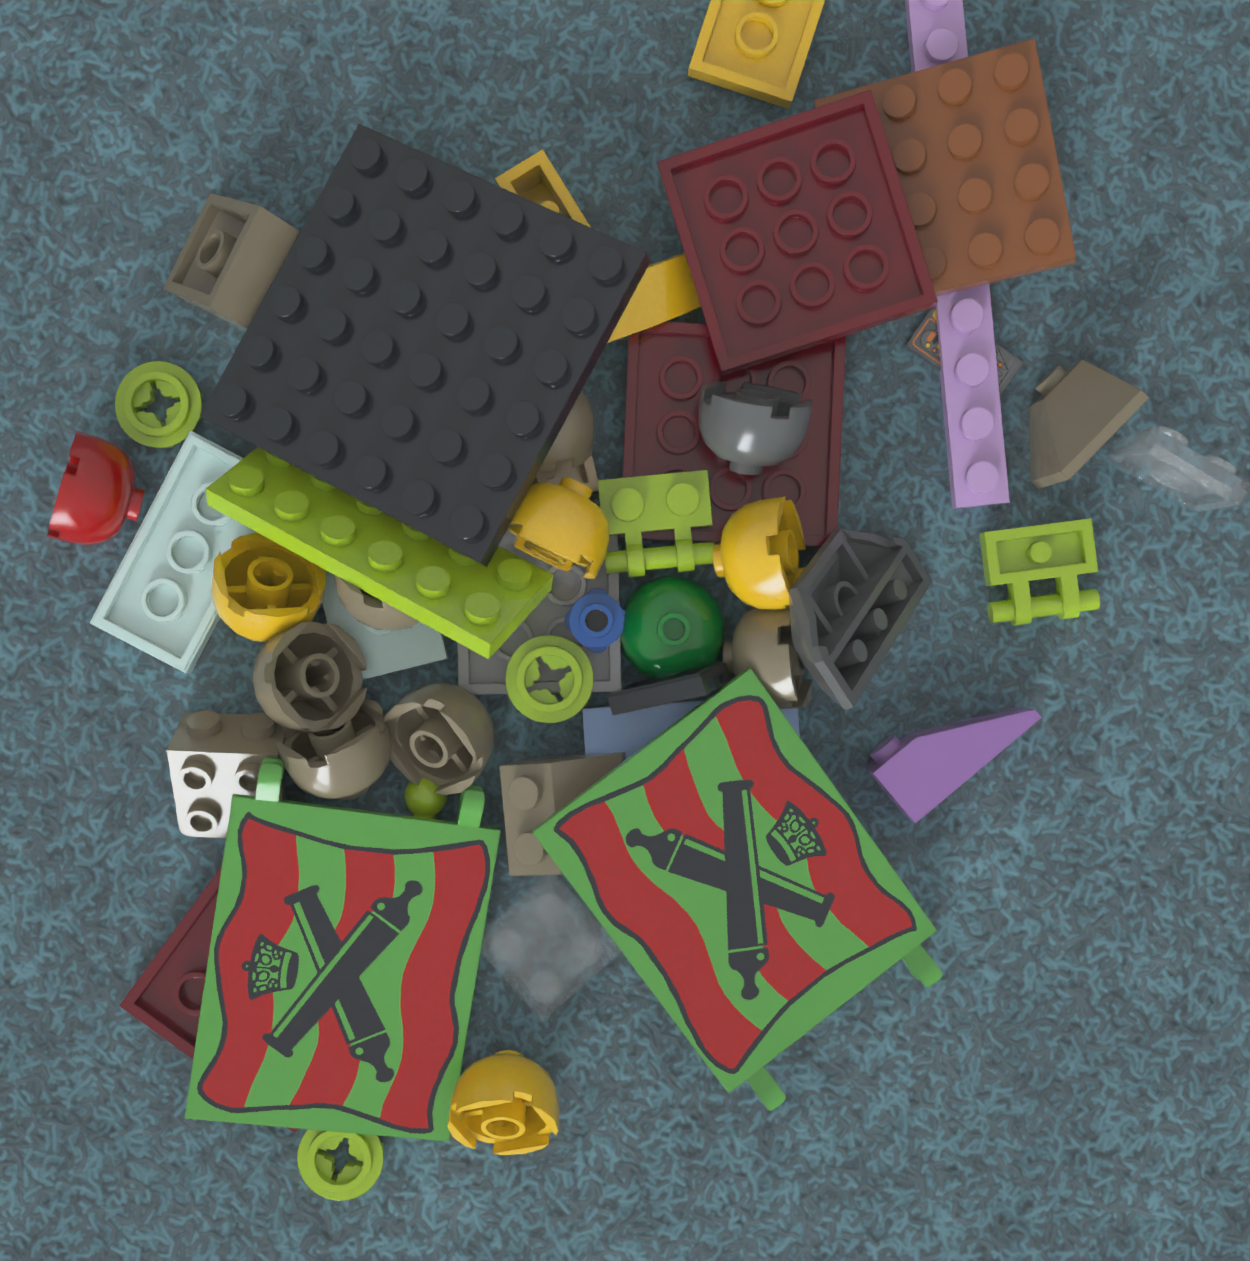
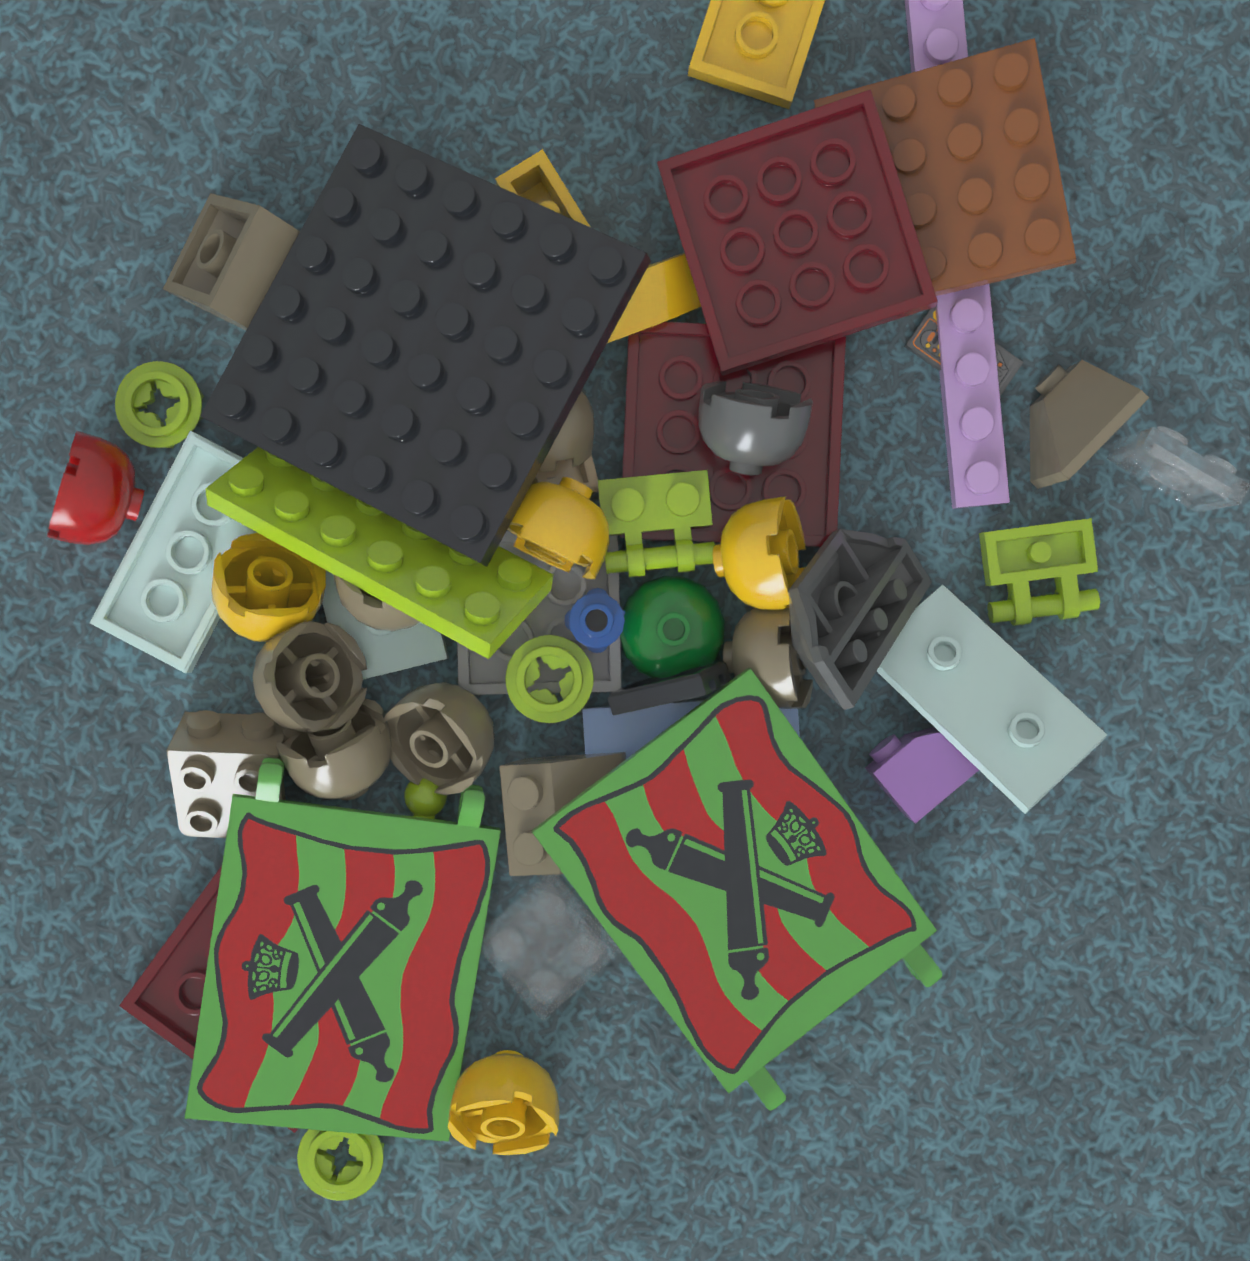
none -> light aqua plate [877,584,1107,814]

